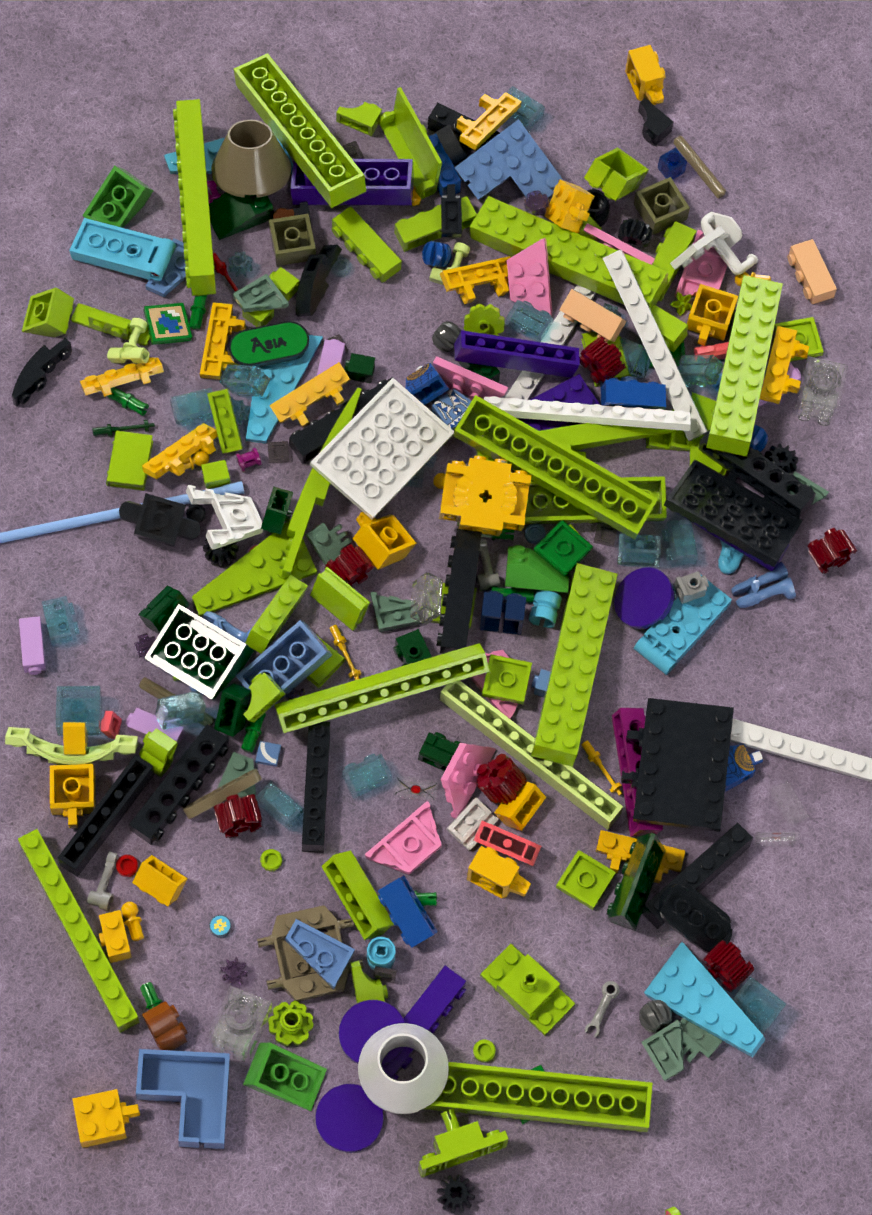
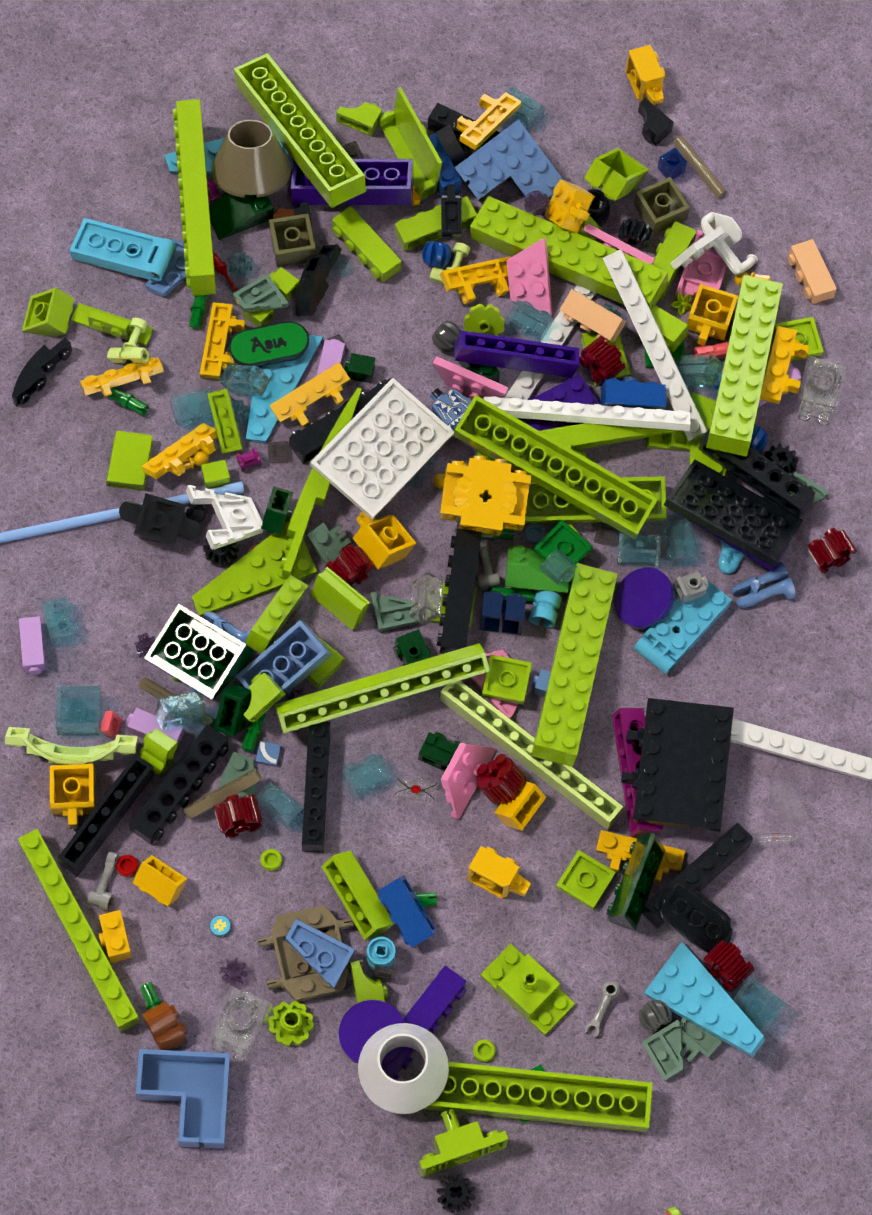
yellow slope [63,722,88,755] -> none
yellow hinge [72,1089,140,1148] -> none
bright green slope [83,165,154,228] -> none
dark green piece [92,419,155,436] -> none
yellow axle [121,902,144,941] -> none
dark green brick [138,585,190,634] -> none
tile [143,303,192,345] -> none
bright green slope [243,1042,327,1111] -> none
dark purple tile [316,1084,383,1152] -> none
yellow piece [329,625,362,680] -> none
bright pink wing [365,801,442,875] -> none
blue torso [405,363,449,405] -> none
white plate [446,797,498,851] -> none
coral brick [473,821,542,866] -> none
yellow piece [581,740,622,796] -> none
clear light blue slope [620,338,651,379] -> none
torso [725,744,763,792] -> none
none -> clear light blue brick [539,550,578,585]

